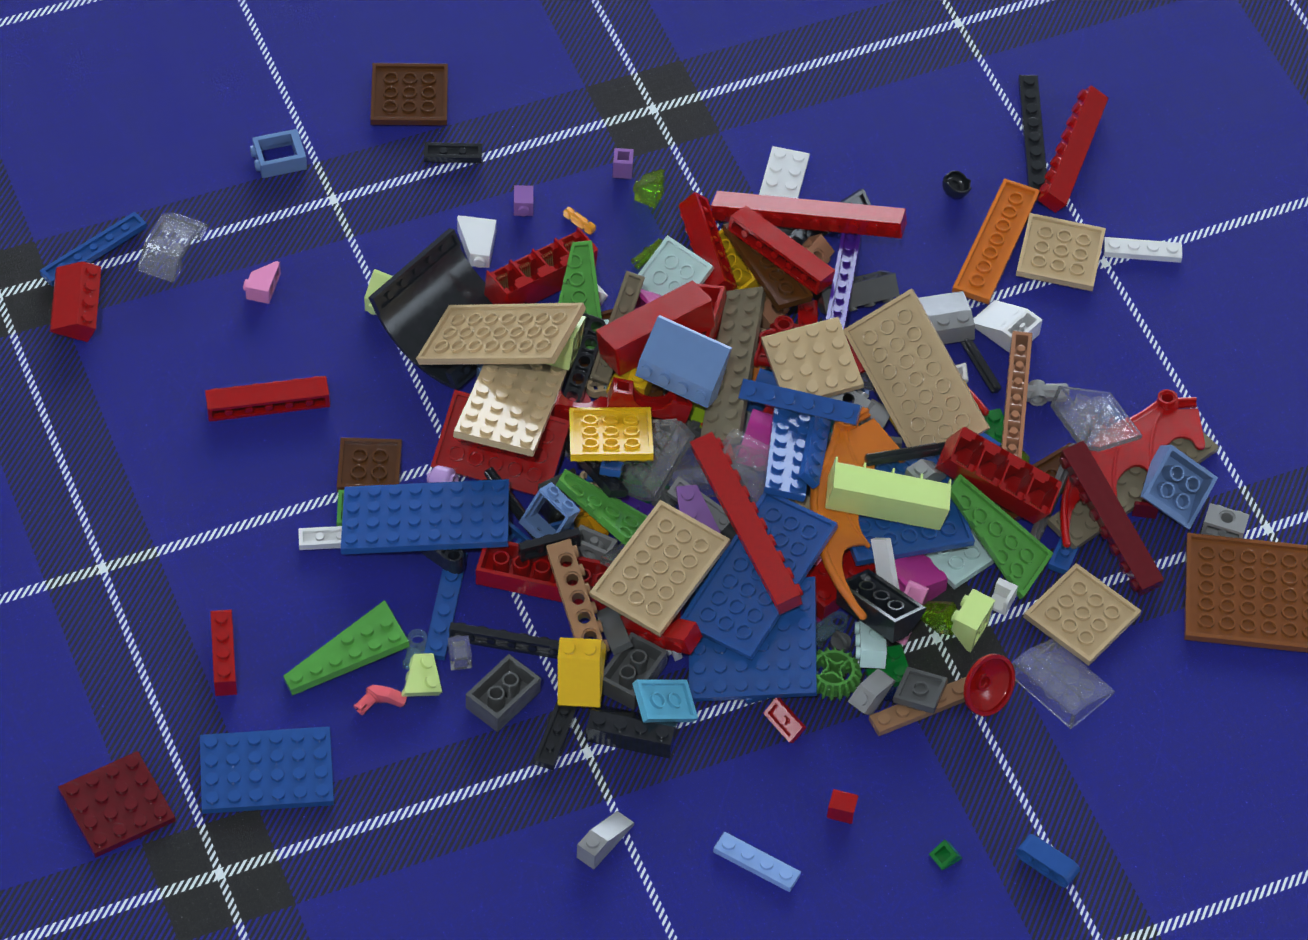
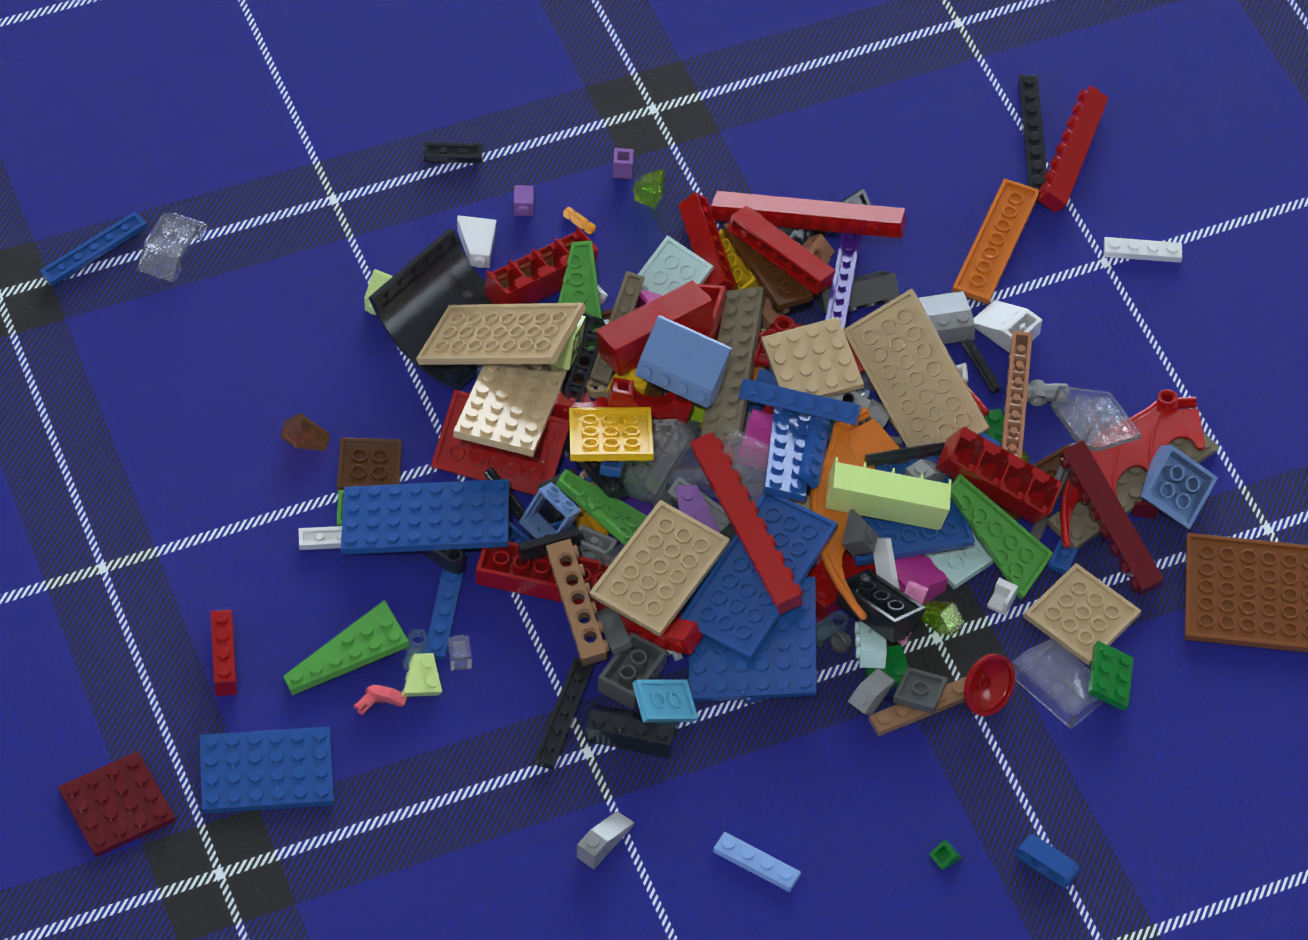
red slope [50,261,101,342] -> none
red brick [205,376,330,422] -> none
bright pink slope [243,261,281,304] -> none
medium blue window [250,129,307,178] -> none
reddish brown plate [370,63,448,125] -> none
lavender head [427,465,459,483] -> none
black plate [449,622,559,659] -> none
dark grey brick [466,654,541,732] -> none
yellow slope [558,637,606,708] -> none
clear neon green axle [631,239,663,269] -> none
white plate [759,146,810,198] -> none
plate [763,698,806,743] -> none
red plate [797,300,818,325] -> none
bright green gear [817,646,862,701] -> none
red panel [827,789,858,824] -> none
black hair [942,171,972,199] -> none
yellowish green slope [951,589,995,653] -> none
tan plate [1016,213,1106,291] -> none
light grey brick [1201,503,1249,538] -> none
none -> clear orange slope [280,413,330,451]
none -> dark grey slope [842,509,878,556]
none -> green plate [1088,641,1134,711]

